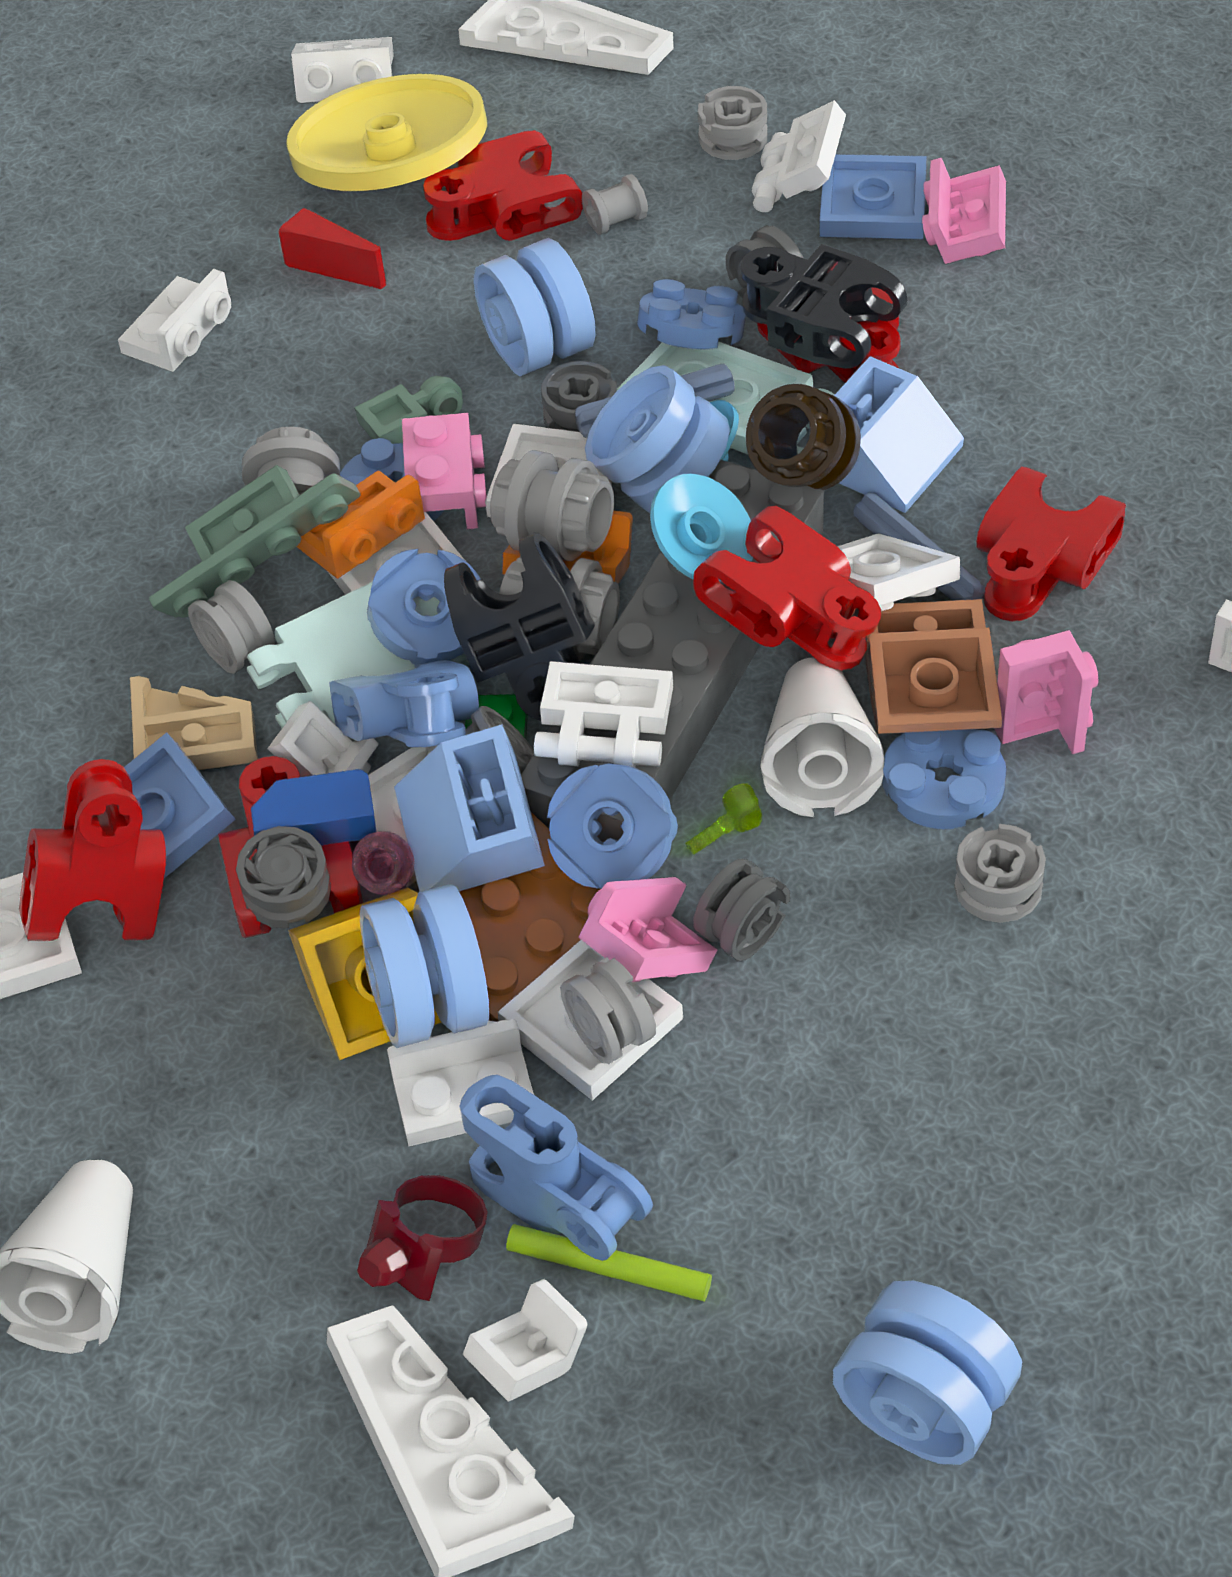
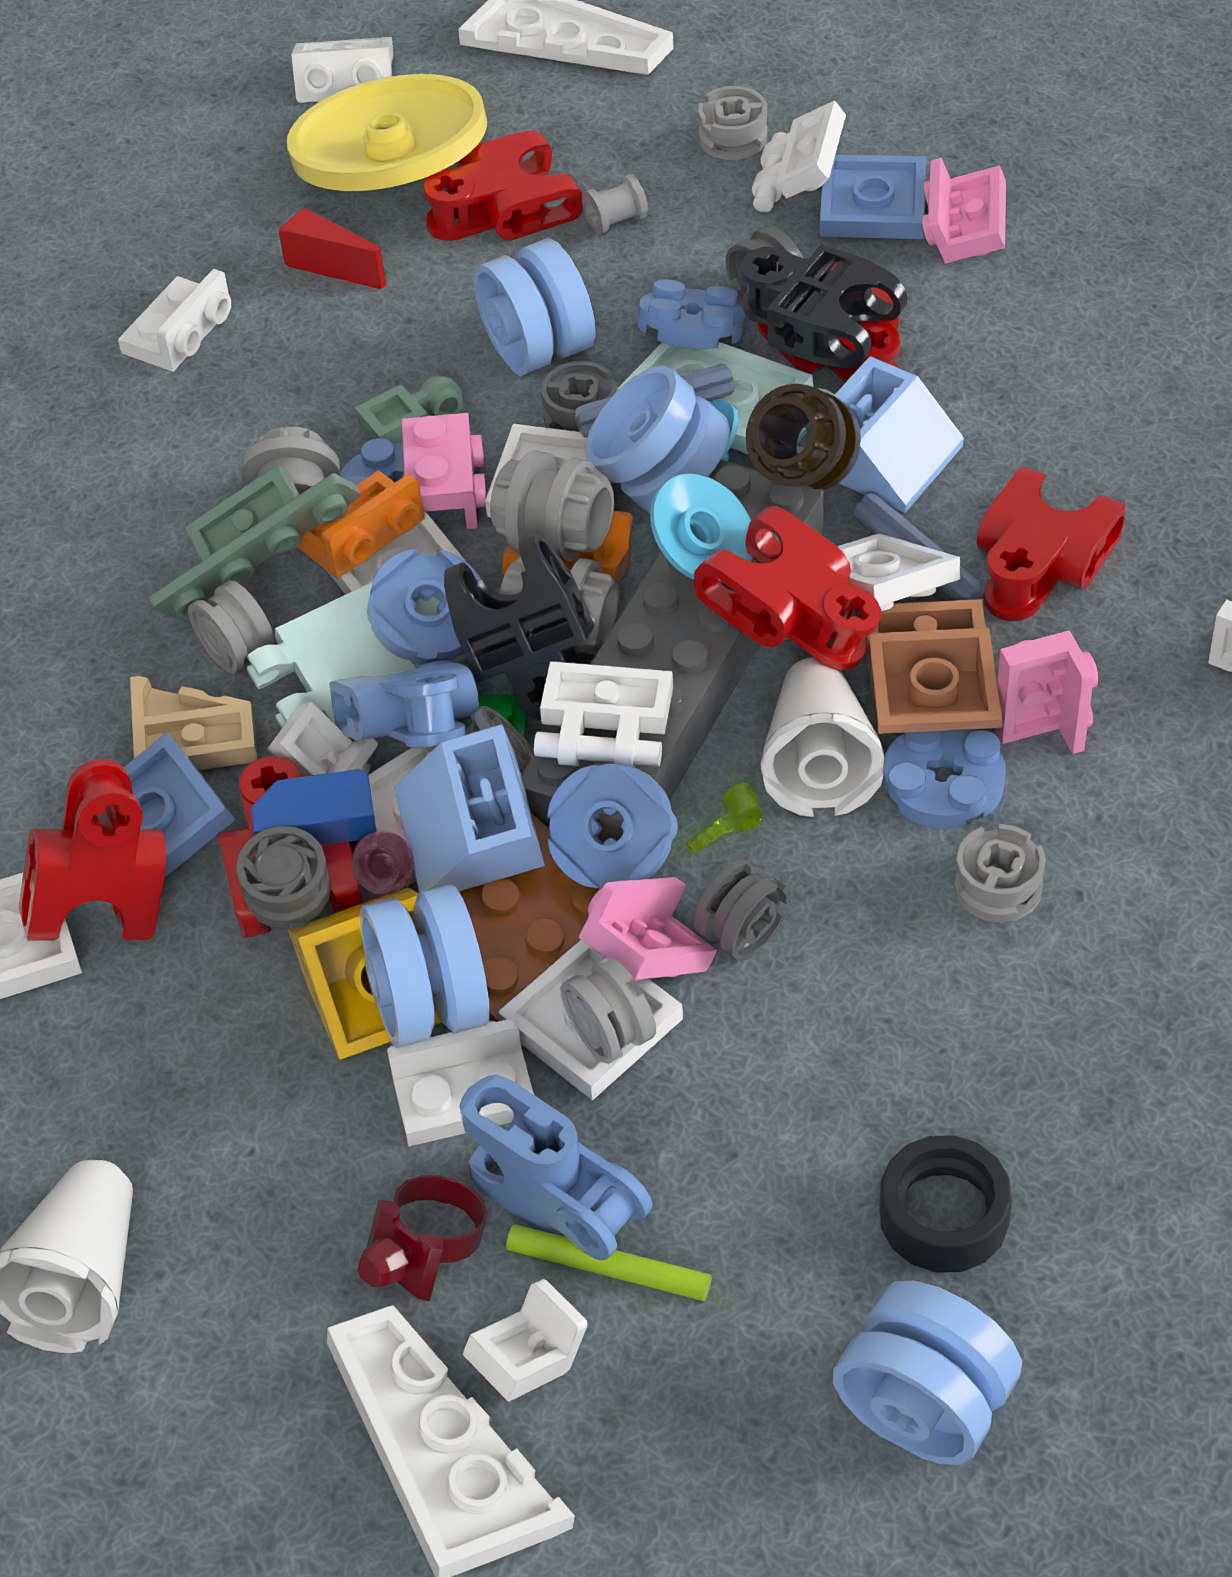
none -> black tyre [880,1135,1012,1273]

